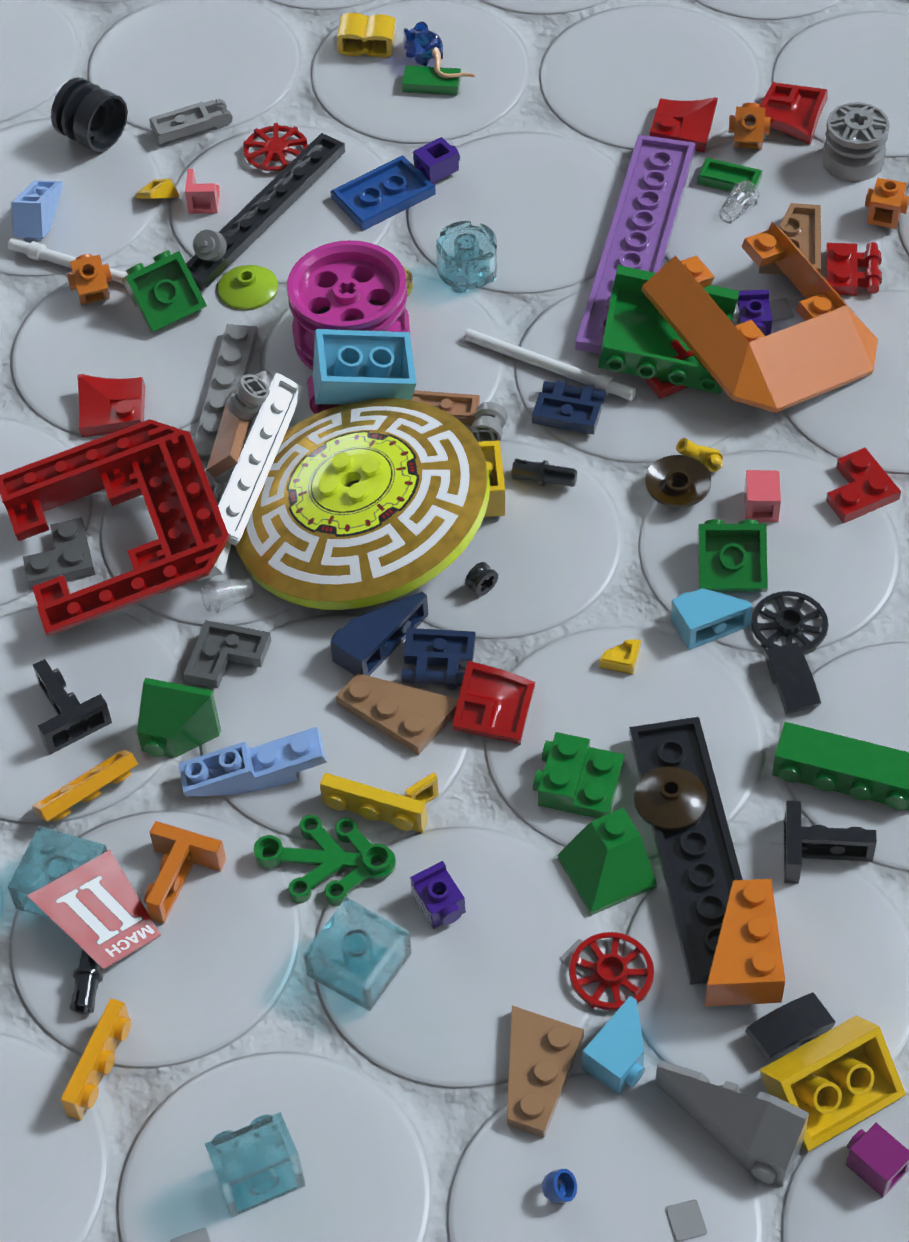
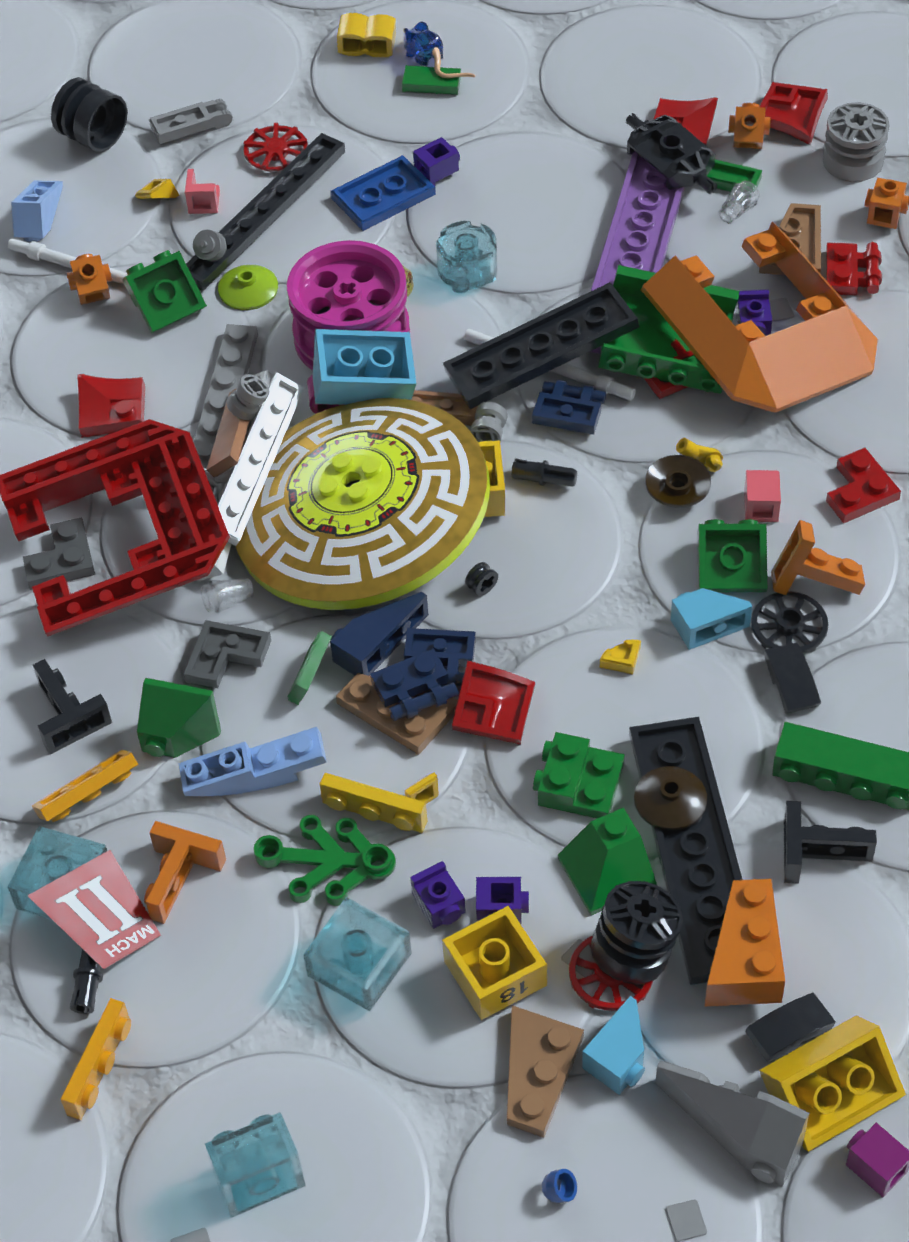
none -> green tile [287,631,332,705]
none -> dark blue plate [370,648,459,721]
none -> yellow brick [442,906,547,1020]
none -> black plate [443,282,640,409]
none -> dark purple brick [476,877,529,924]
none -> black wheel [590,881,683,984]
none -> black plate [626,113,717,194]
none -> orange bracket [771,520,865,595]

